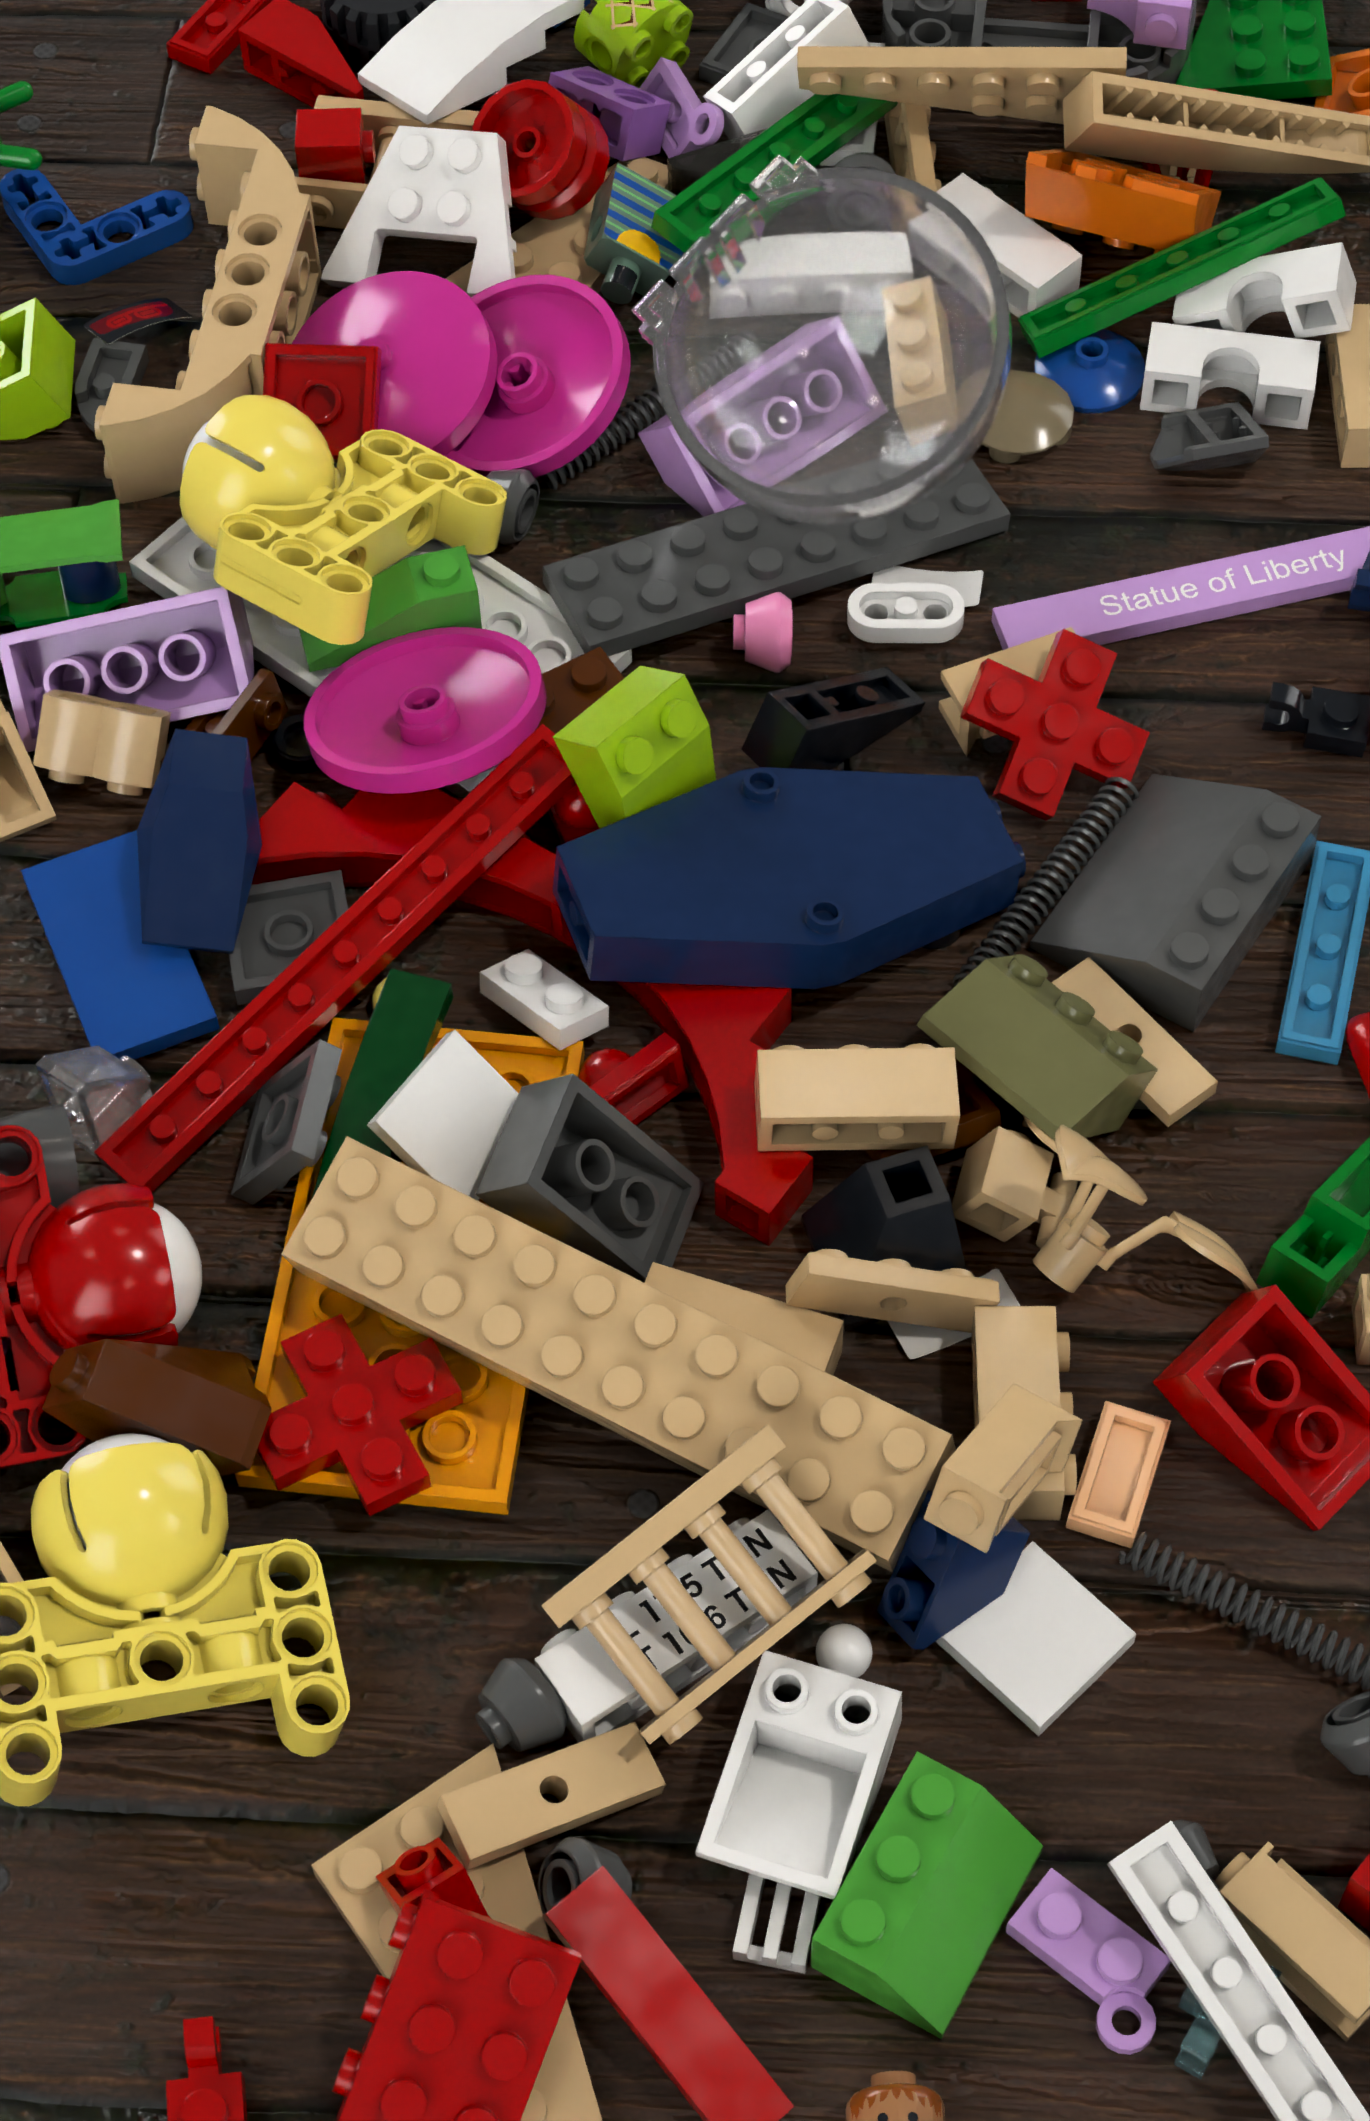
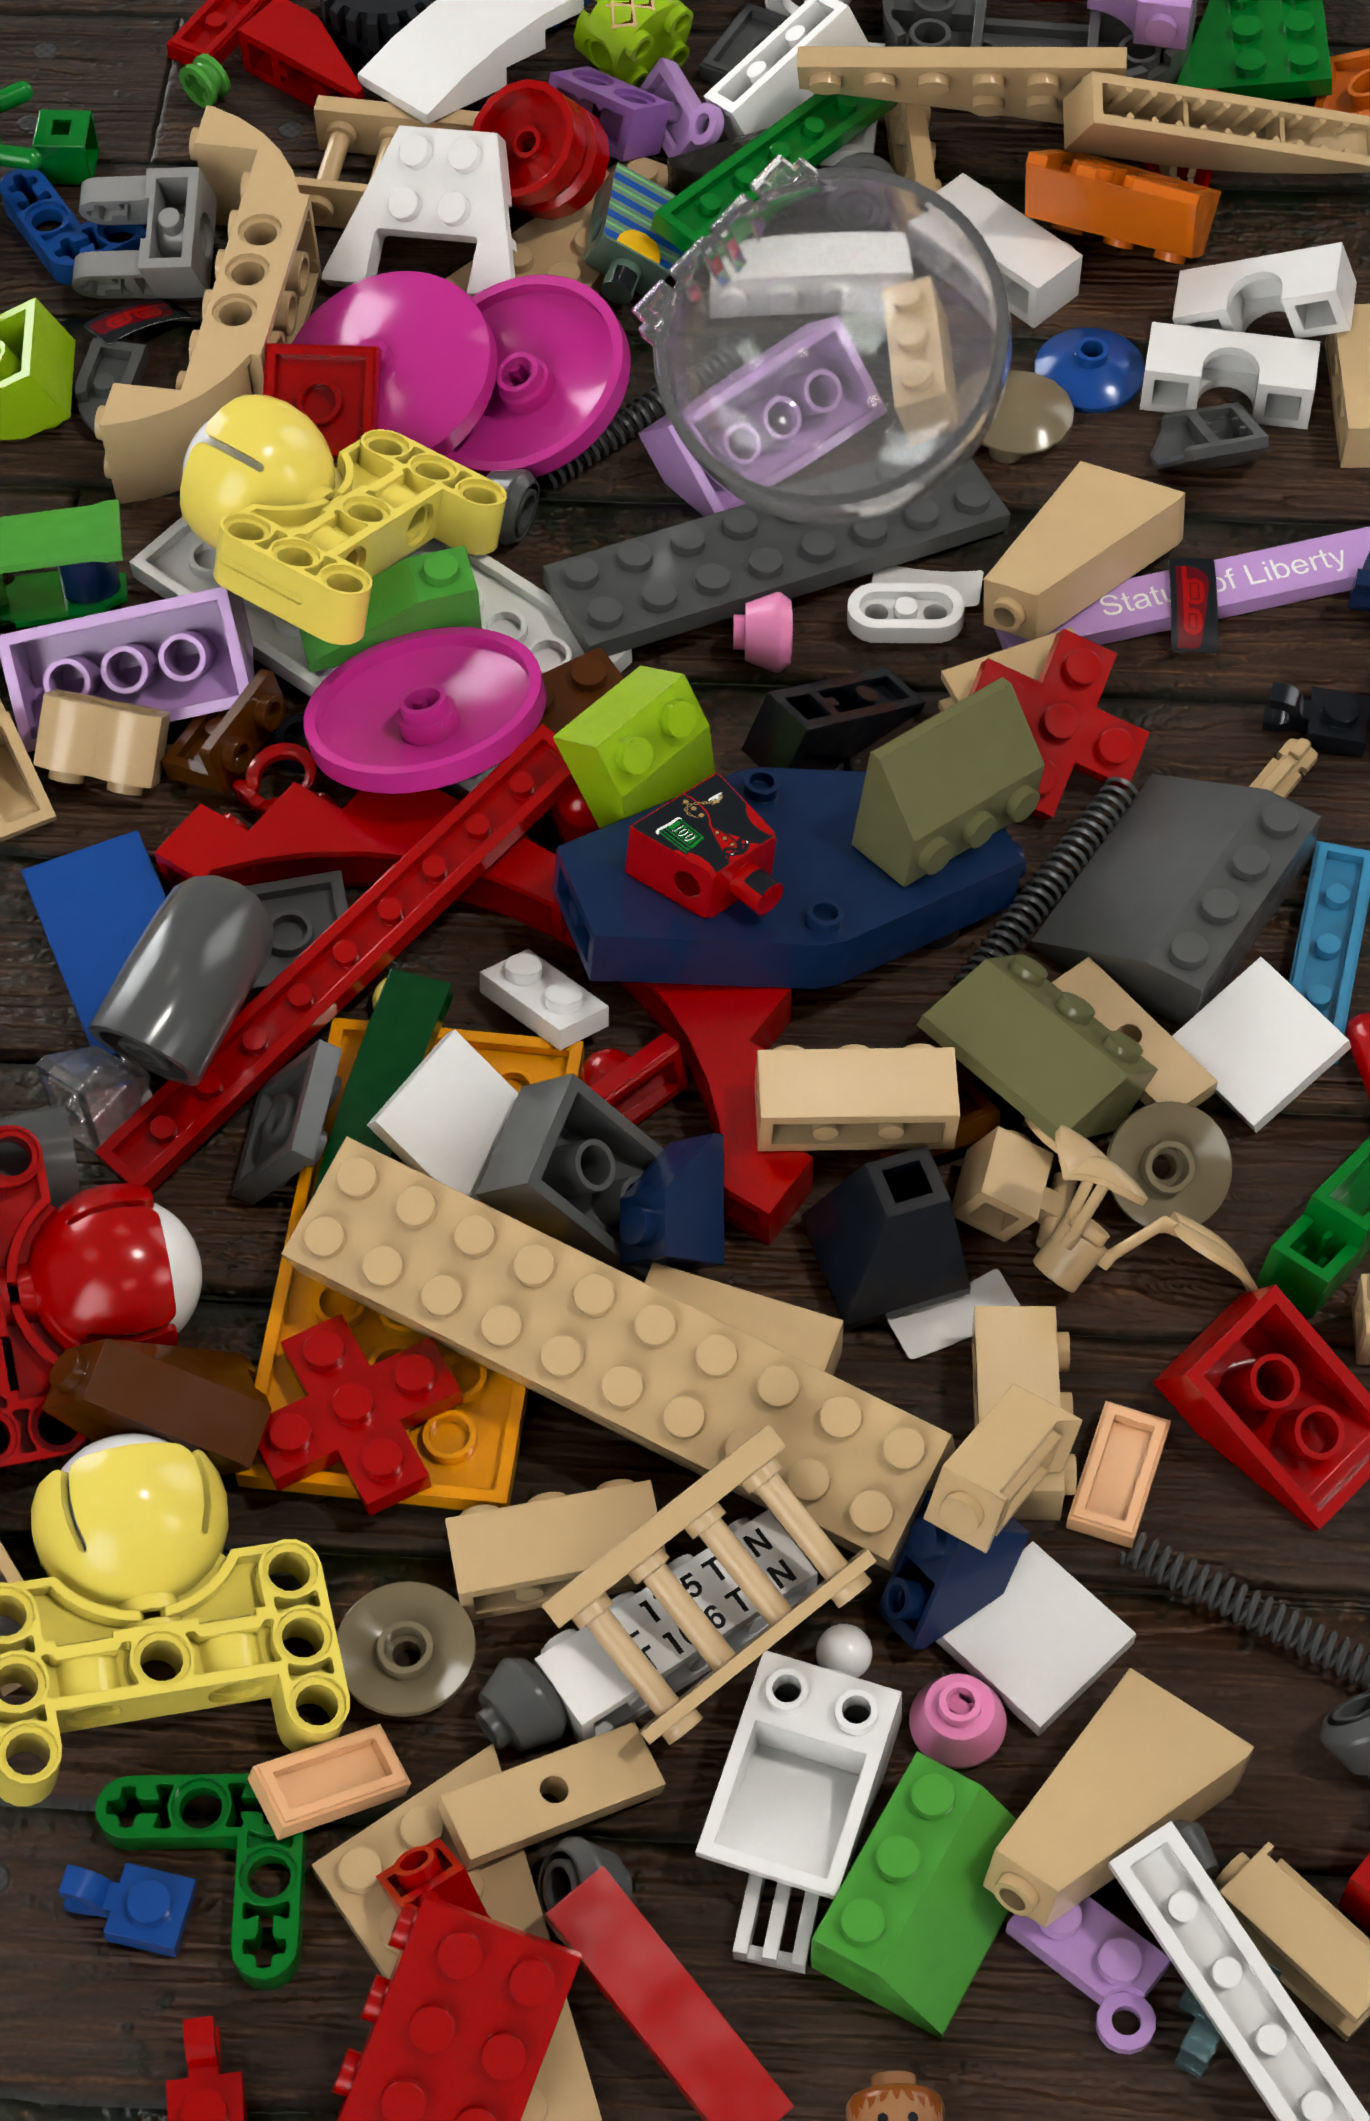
dark blue piece [137,729,262,954] -> none
red brick [295,108,376,184] -> none
tan tile [785,1249,1000,1333] -> none
green tile [1018,177,1346,359] -> none
none -> green piece [32,109,100,185]
none -> blue plate [58,1862,198,1958]
none -> light grey brick [72,167,217,299]
none -> dark grey brick [88,875,275,1086]
none -> green beam [95,1773,308,1991]
none -> bright green bush [179,53,231,108]
none -> red piece [232,742,319,816]
none -> light nougat tile [248,1724,411,1840]
none -> dark tan dish [337,1581,476,1717]
none -> tan brick [445,1479,667,1621]
none -> dark blue slope [619,1133,724,1272]
none -> torso [625,772,784,918]
none -> olive slope [851,677,1045,887]
none -> bright pink cone [909,1673,1007,1769]
none -> tan slope [983,461,1185,640]
none -> tan slope [983,1668,1254,1928]
none -> dark tan dish [1106,1101,1232,1227]
none -> sticker [1168,557,1218,653]
none -> white tile [1172,957,1351,1133]
none -> tan axle [1249,737,1318,798]

